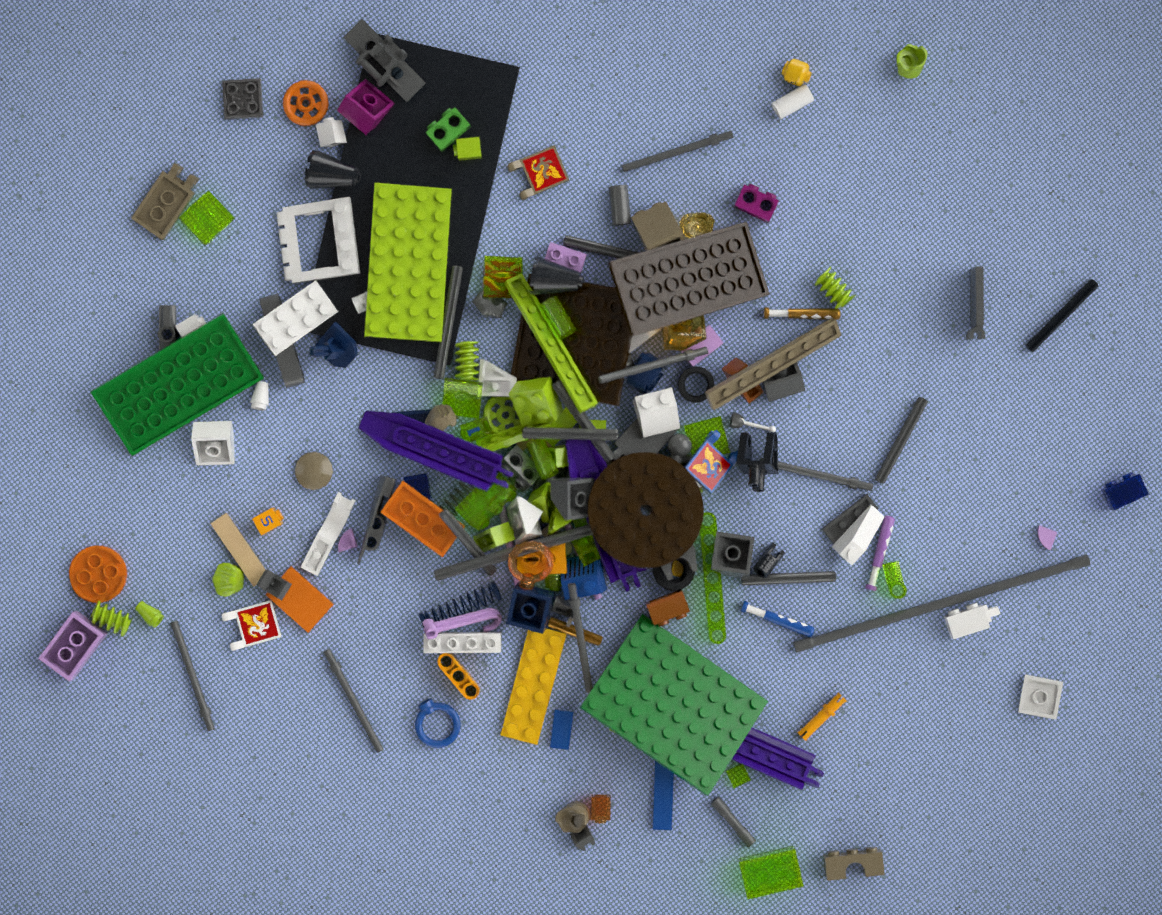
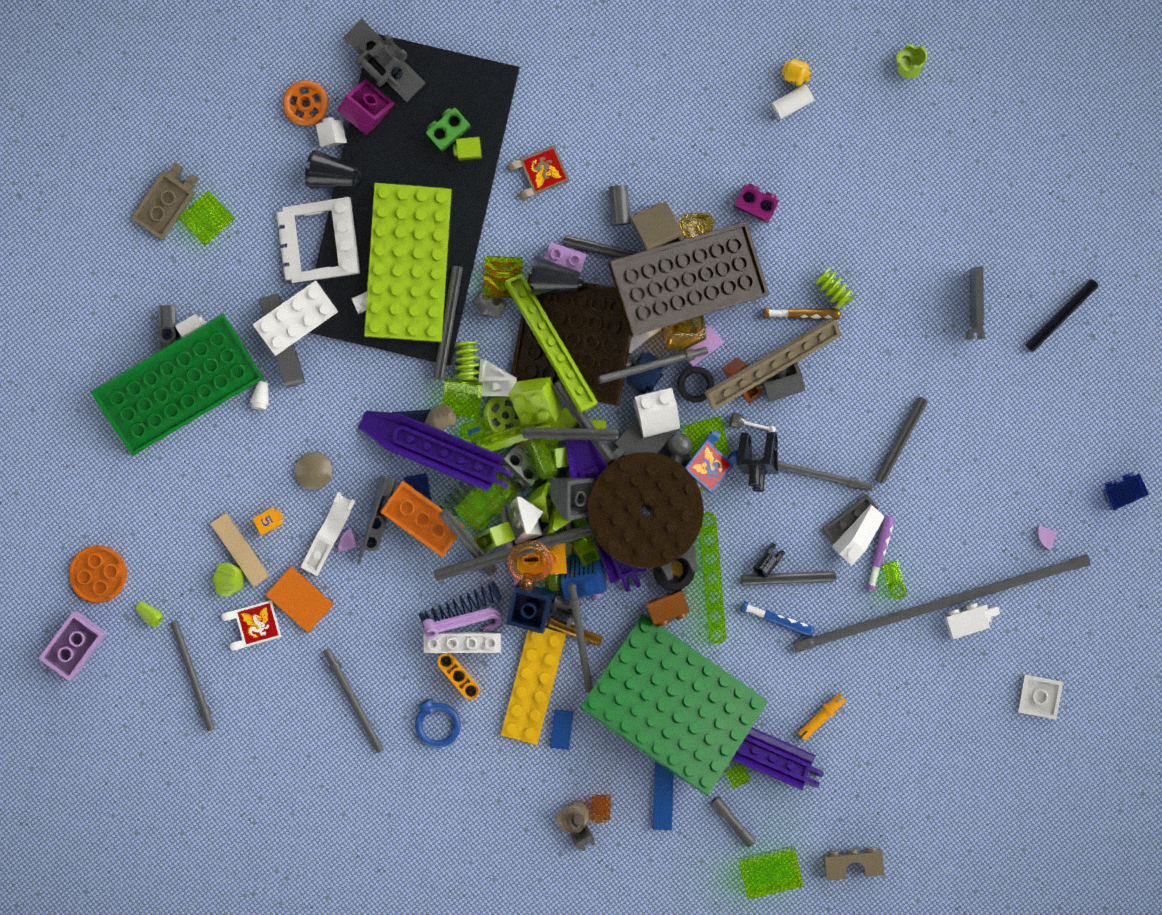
lime piece [89,600,133,637] -> none
white slope [191,421,235,465] -> none
flat silver tile [222,78,263,120] -> none
dark grey bracket [257,569,292,600] -> none
dark blue piece [309,322,358,368] -> none
clear neon green pin [541,296,576,339] -> none
dark grey bar [622,131,734,172] -> none
dark grey slope [711,531,755,579] -> none

